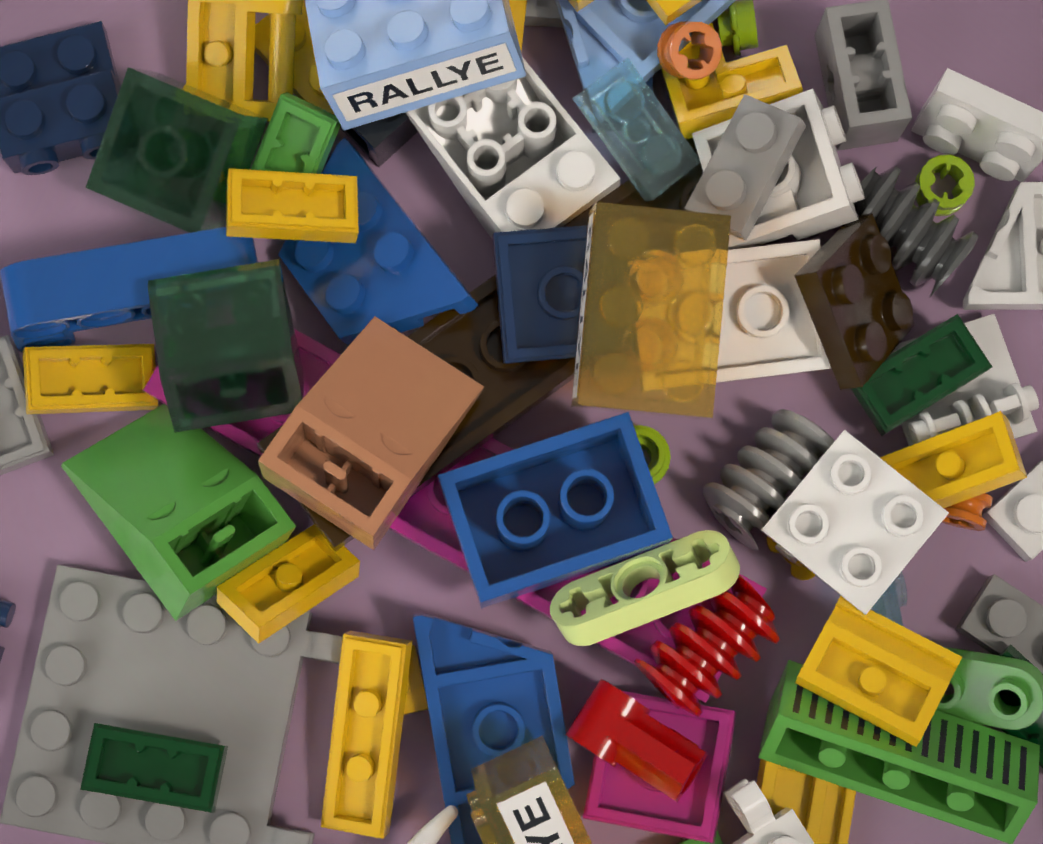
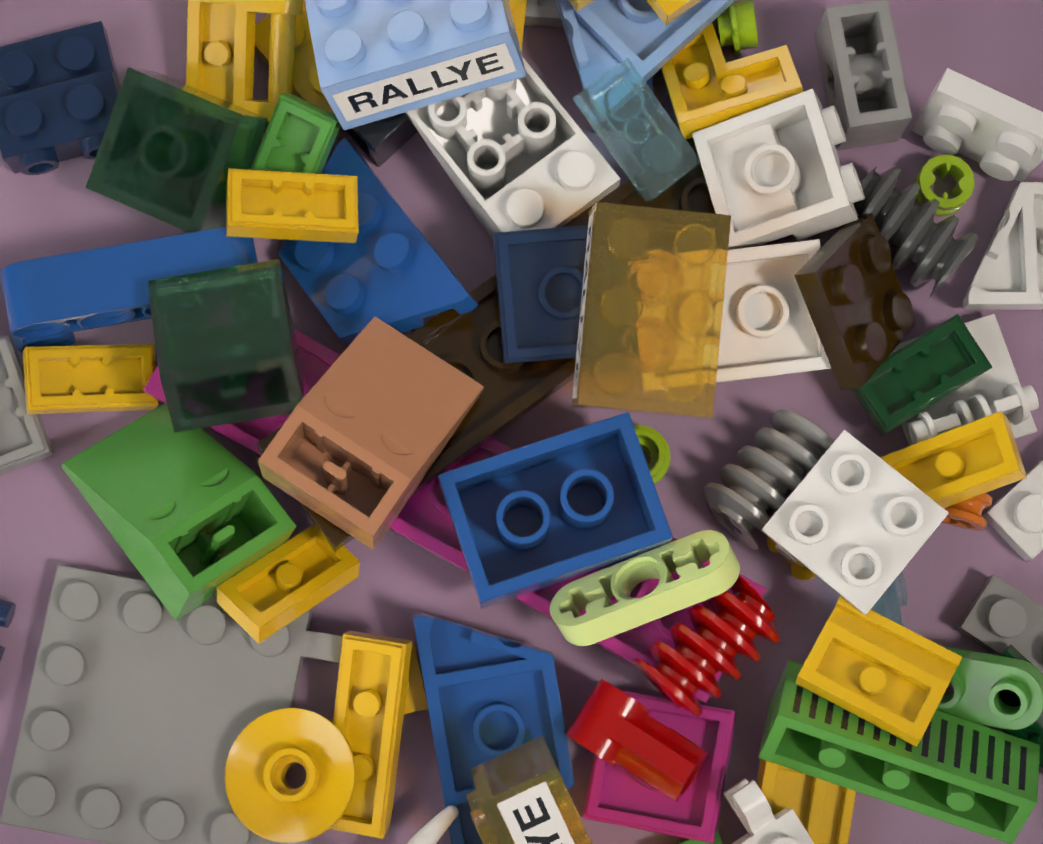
dark green plate [80,723,228,813] -> none
orange bush [657,21,722,79] -> none
light grey plate [685,94,806,240] -> none
none -> yellow dish [224,708,356,843]

